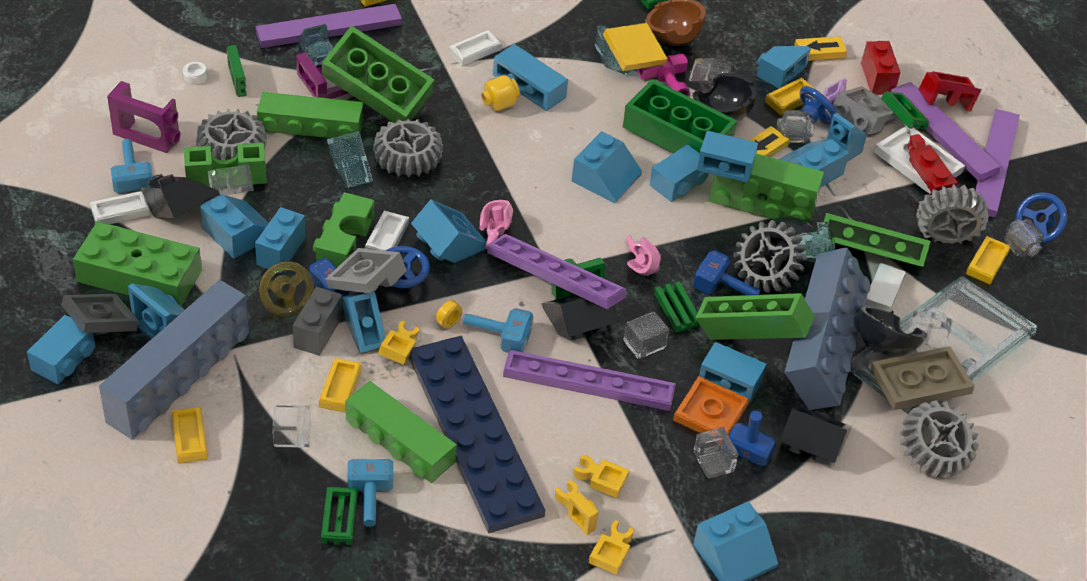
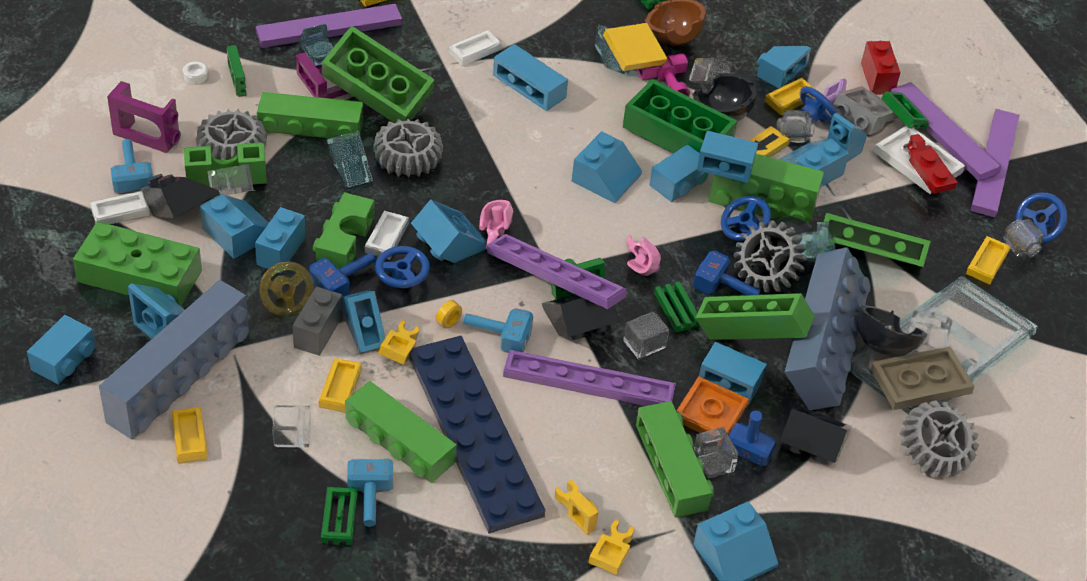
dark grey tile [61,294,139,333] -> none
light grey plate [325,248,407,294] -> none
yellow head [481,75,520,111] -> none
yellow plate [573,455,630,498] -> none
yellow tile [794,36,847,61] -> none
white tile [865,263,906,312] -> none
light grey gear [916,185,989,244] -> none
red window [919,71,982,112] -> none
none -> bright green brick [636,401,714,518]
none -> blue piece [720,196,771,241]

